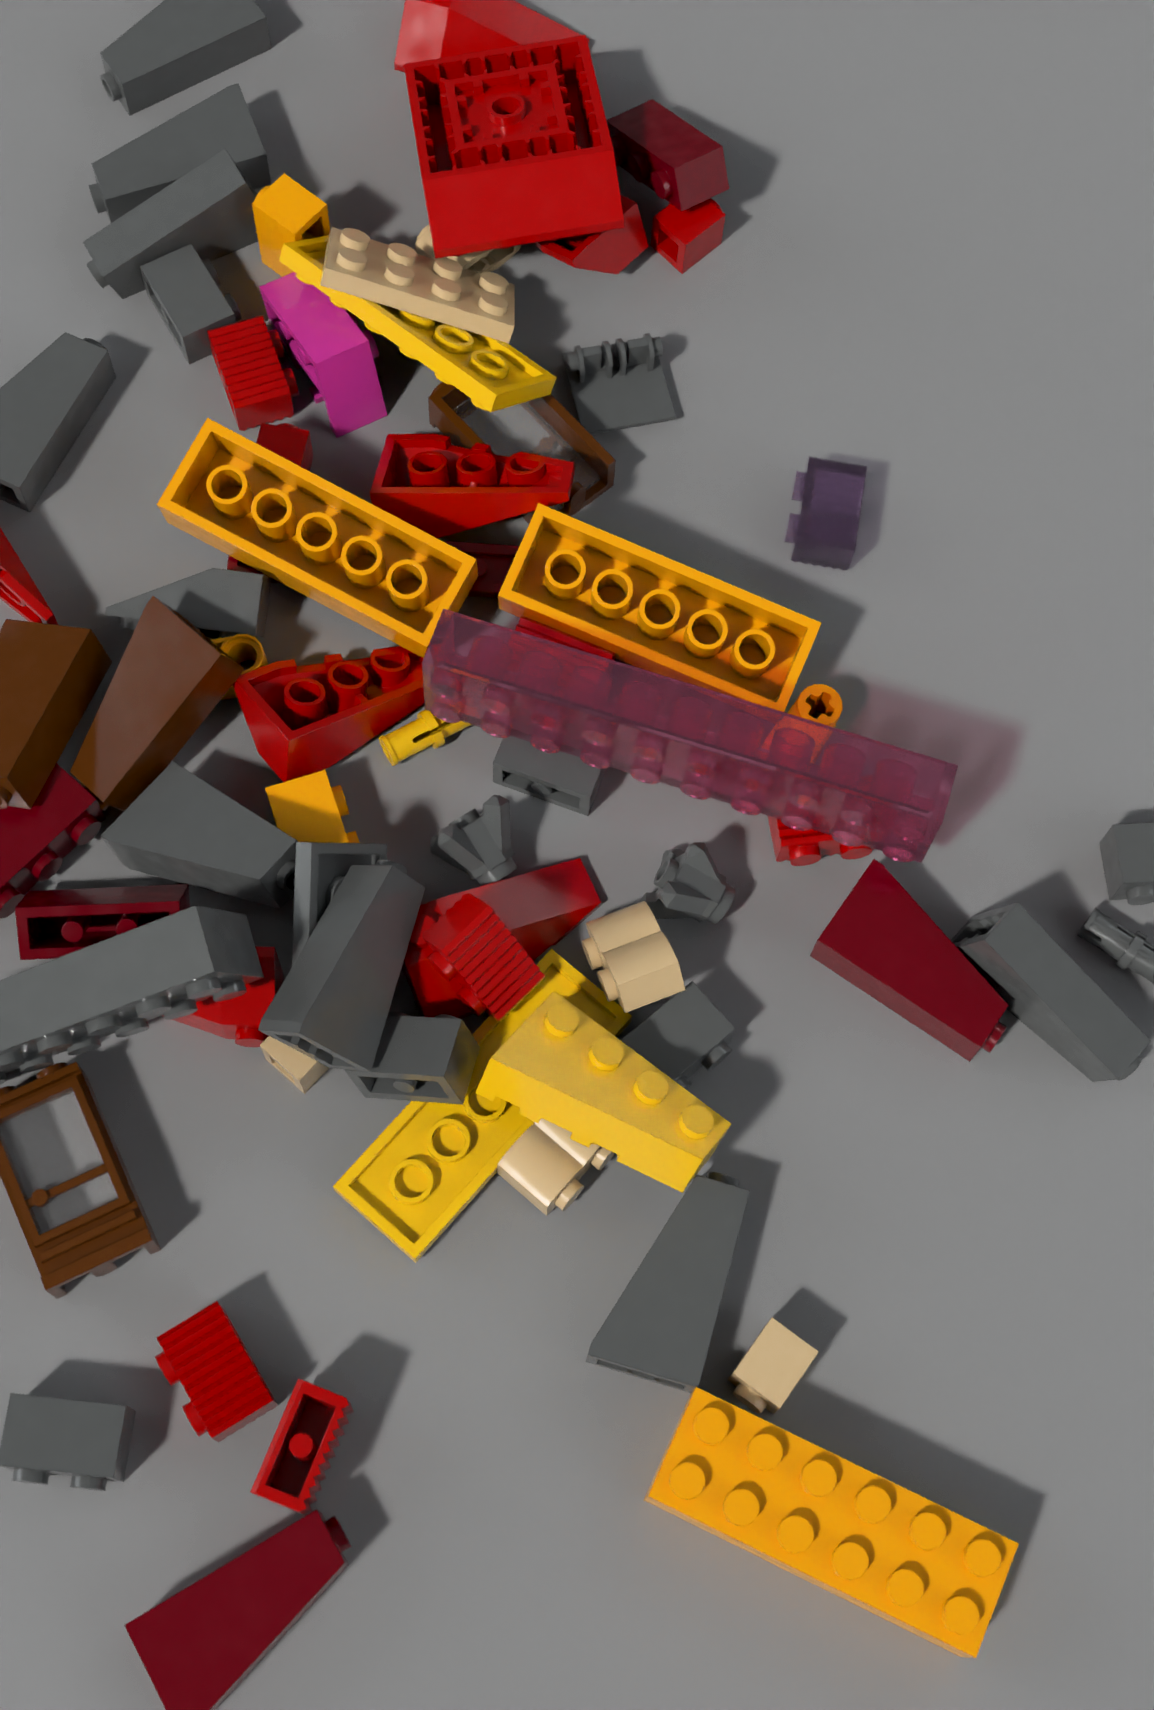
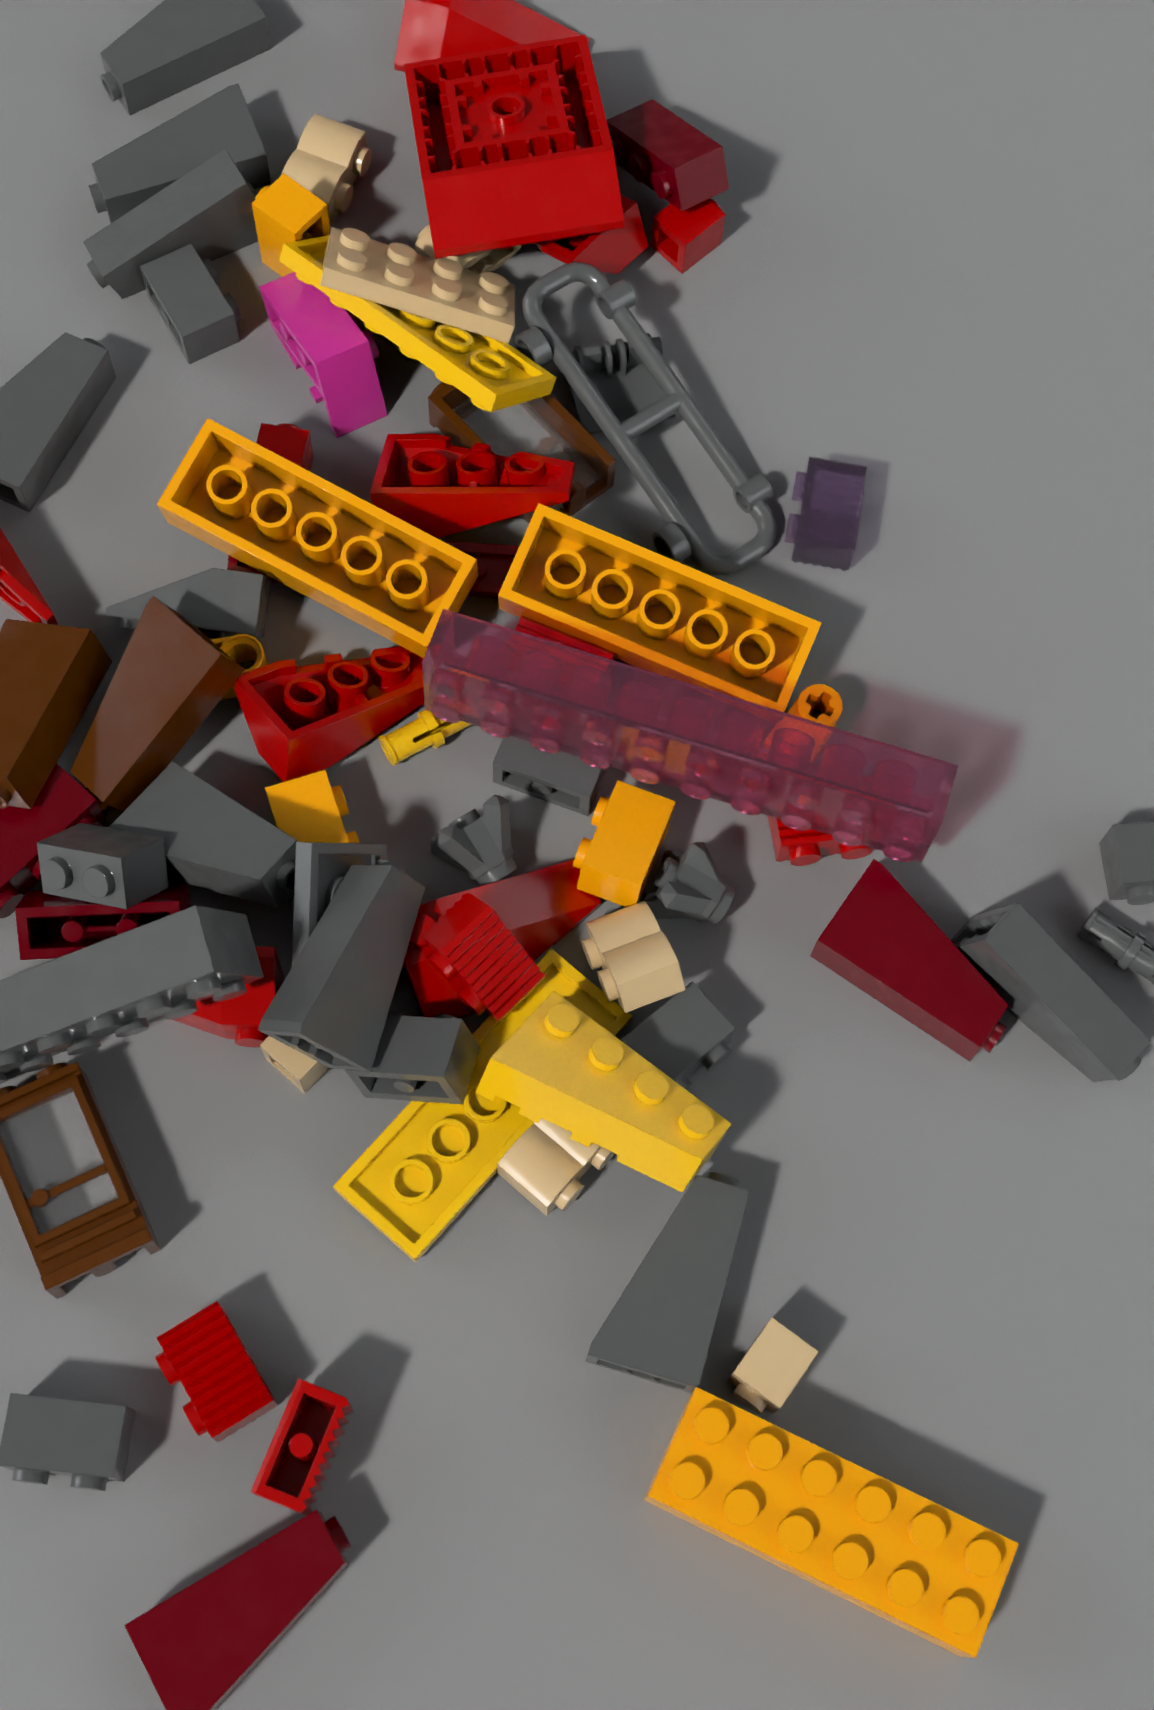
red brick [207,315,299,431] -> none
none -> dark grey brick [37,823,169,909]
none -> tan brick [281,114,372,223]
none -> dark grey bar [515,262,777,575]
none -> light orange brick [573,780,676,907]

